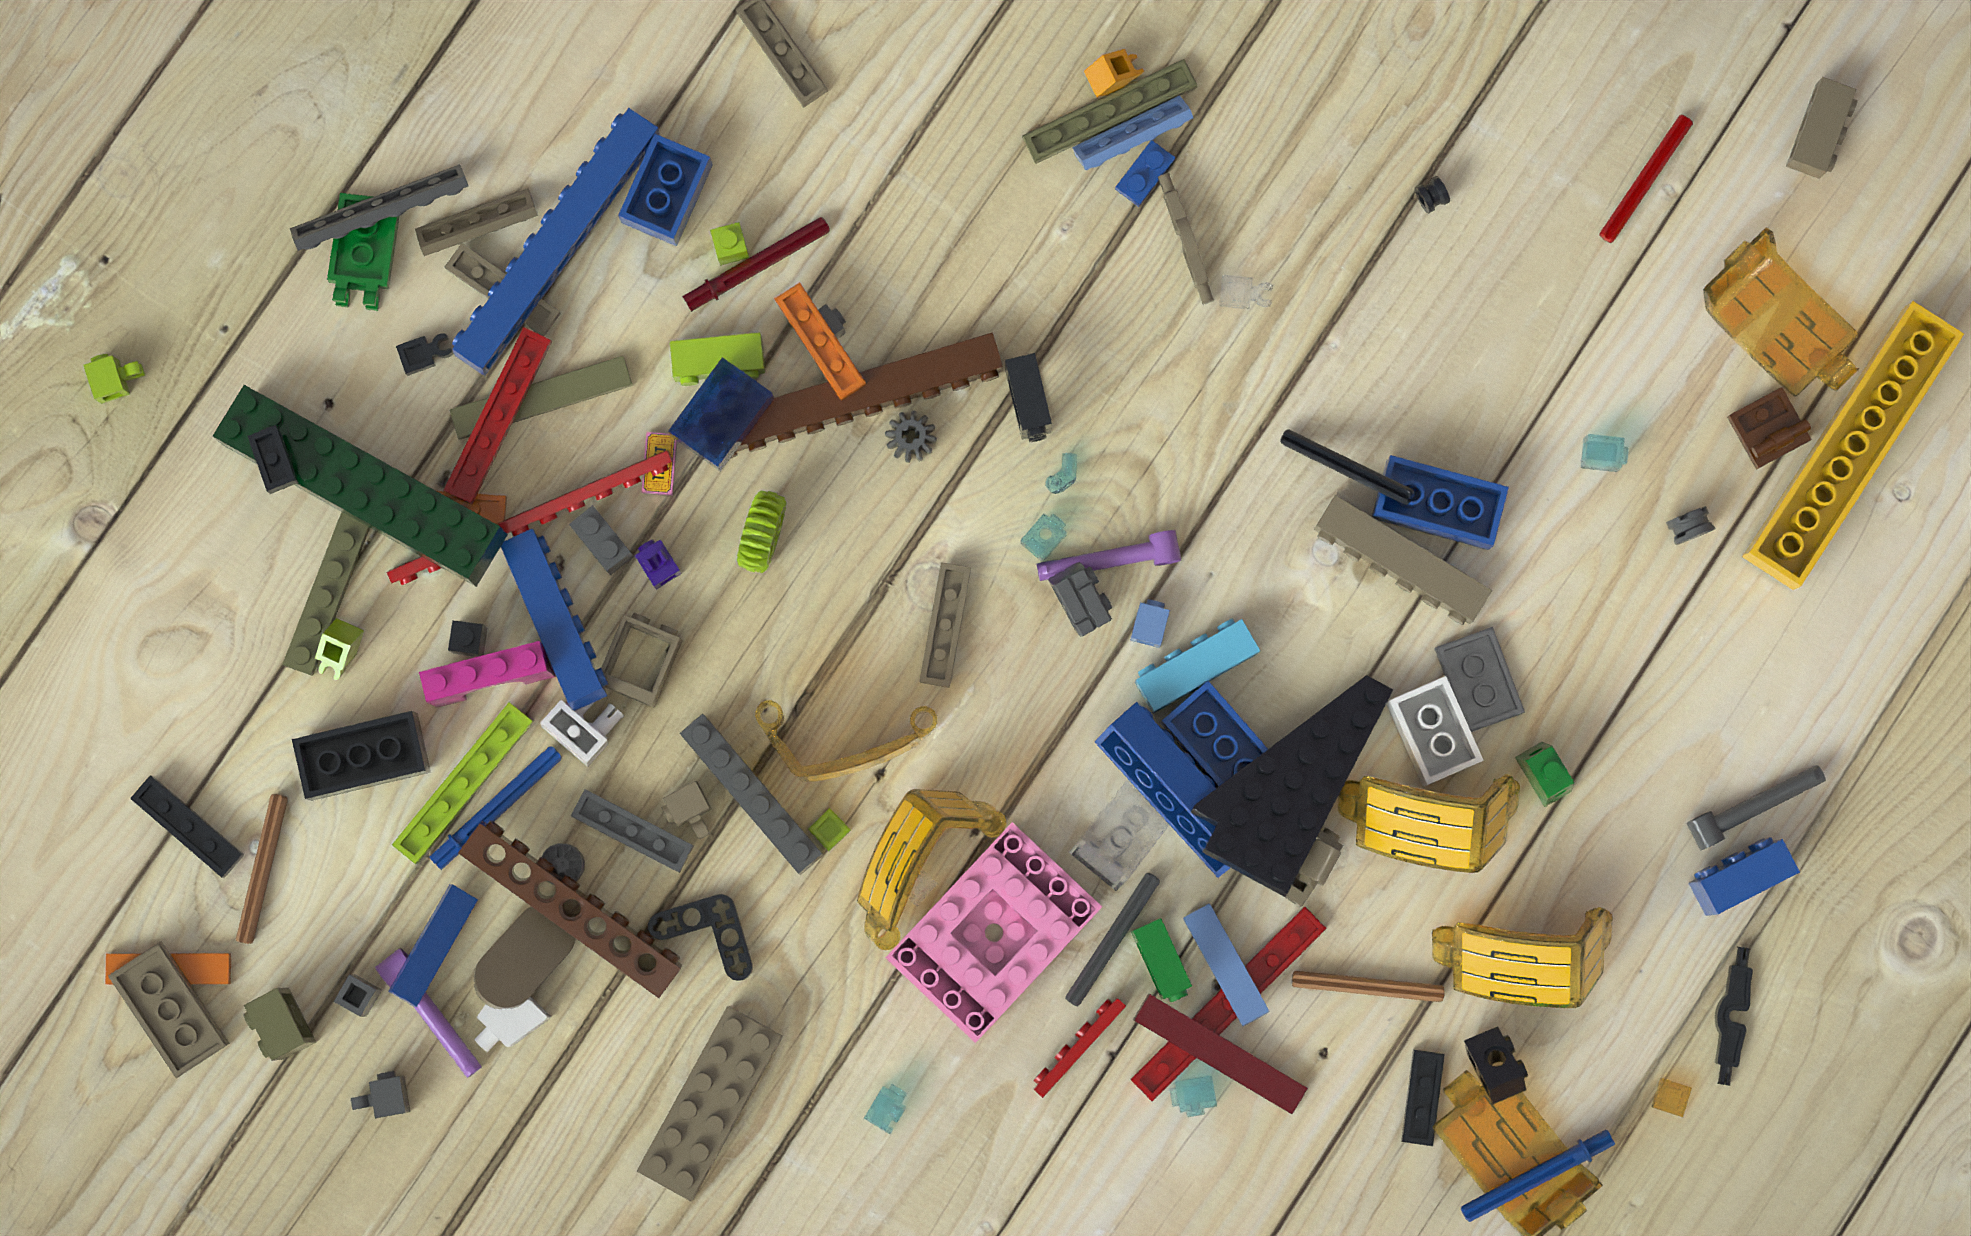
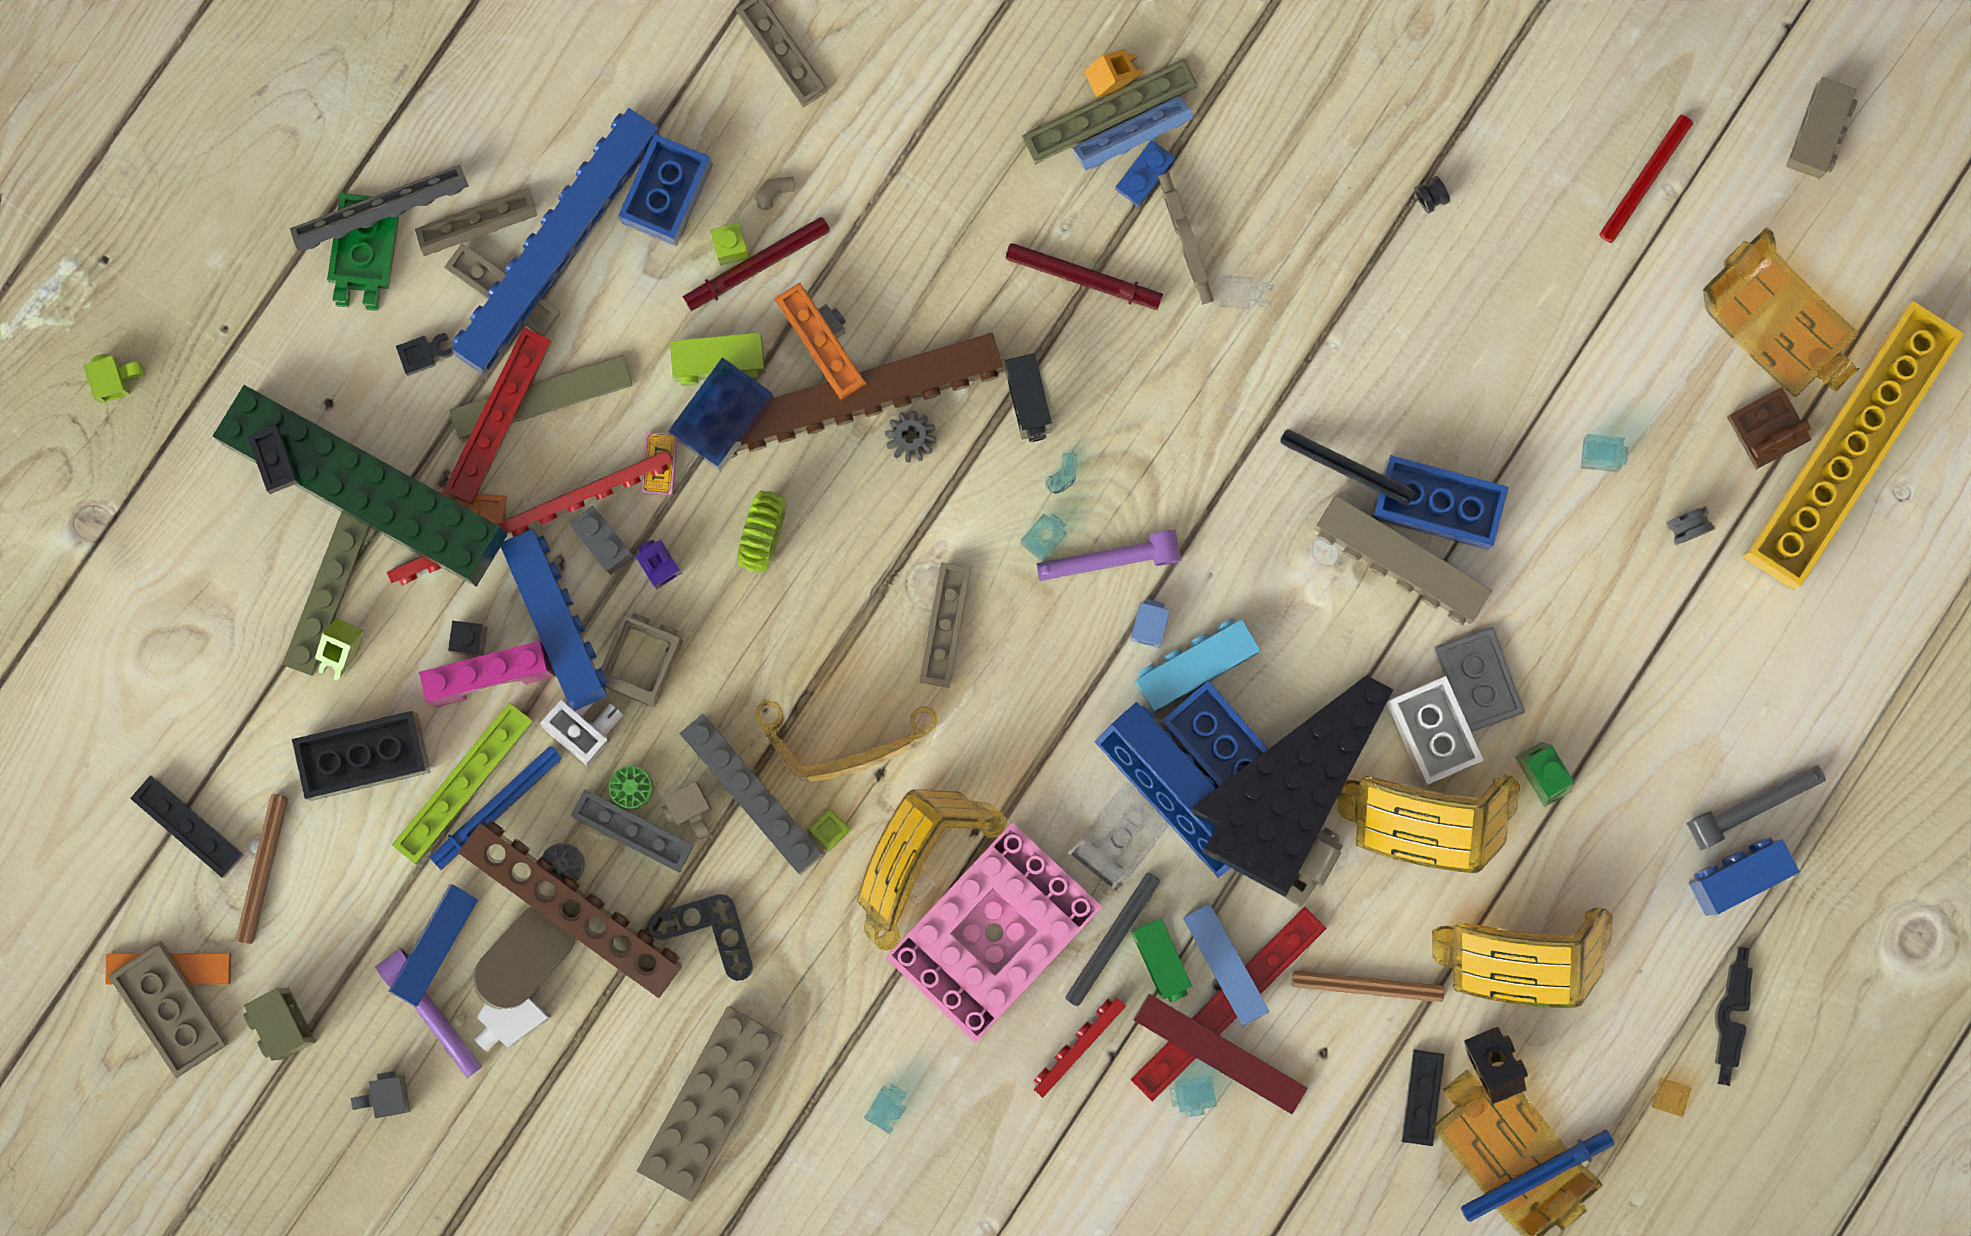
dark grey brick [334,974,382,1017] -> none
dark grey brick [1048,562,1112,637] -> none
none -> bright green wheel [609,766,654,810]
none -> dark tan arm [755,177,795,210]
none -> dark red axle [1005,243,1163,311]

